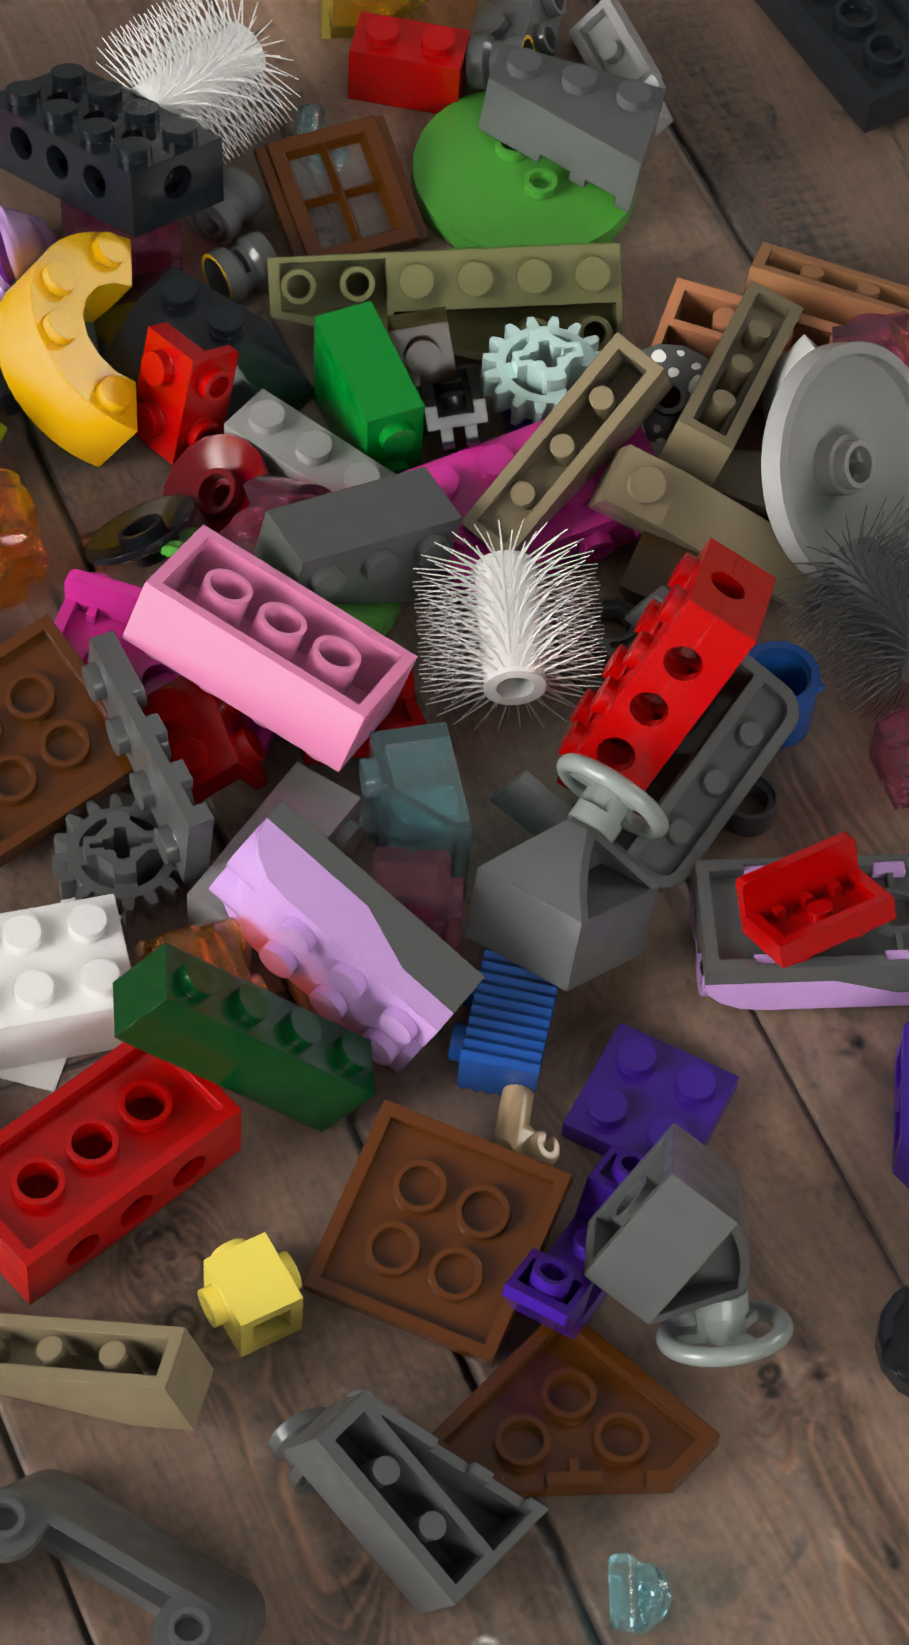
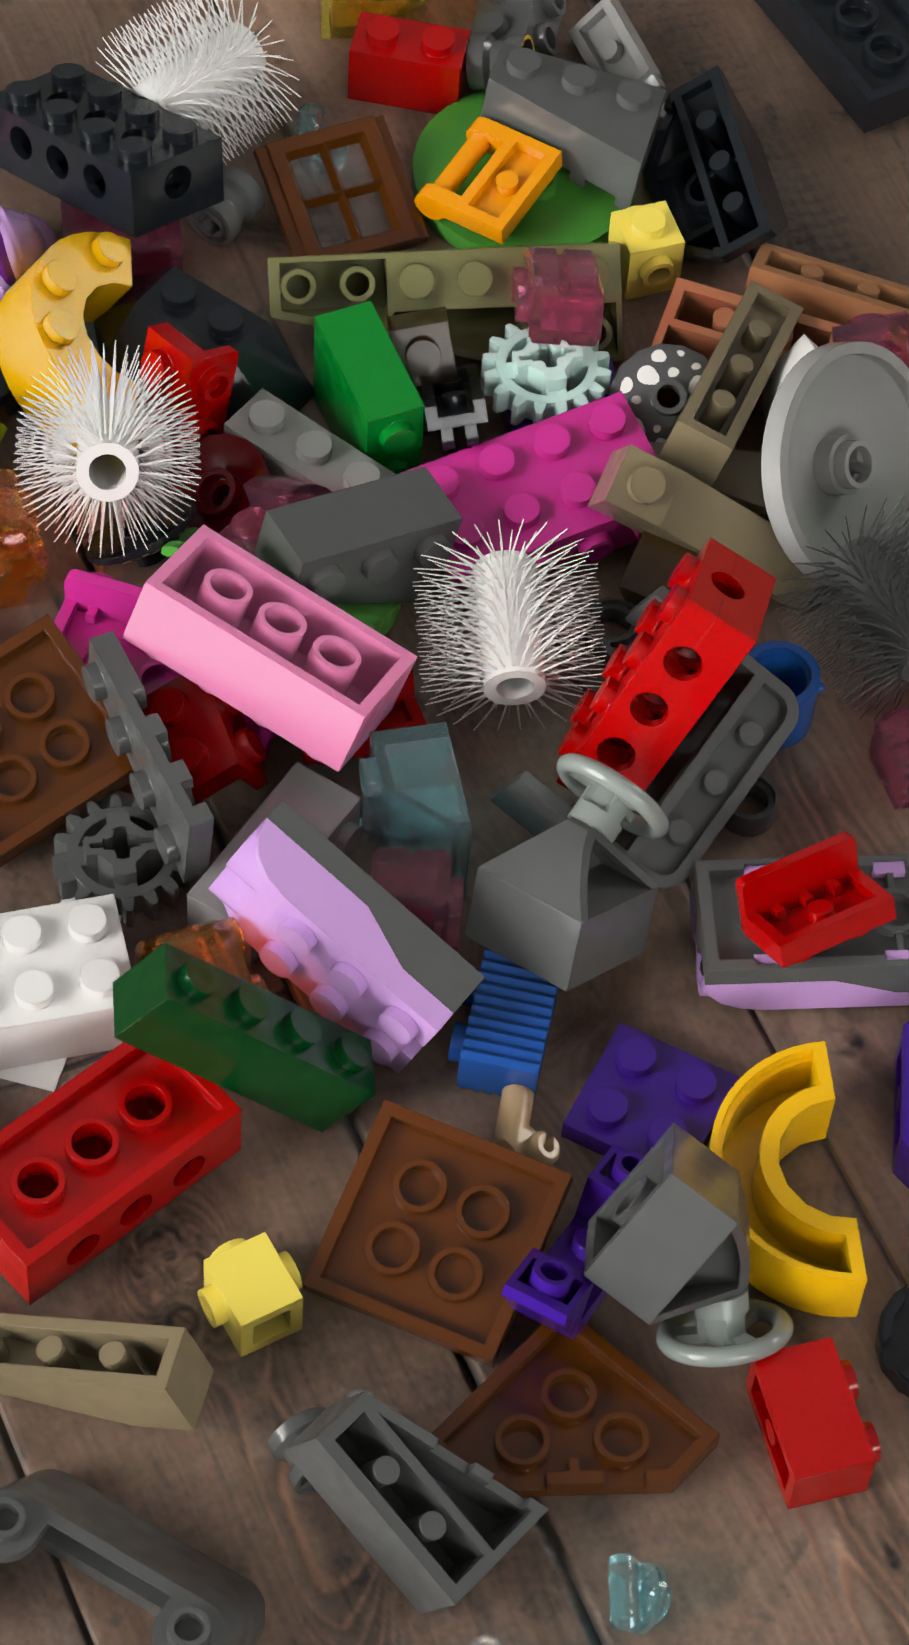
dark grey wheel [202,231,277,304] -> none
dark tan slope [461,332,672,551] -> none
none -> white piece [13,340,201,558]
none -> light orange plate [414,117,563,245]
none -> clear pink brick [511,247,605,347]
none -> light yellow brick [608,200,685,300]
none -> black wedge [643,66,788,263]
none -> yellow brick [709,1041,867,1318]
none -> red brick [745,1337,881,1509]

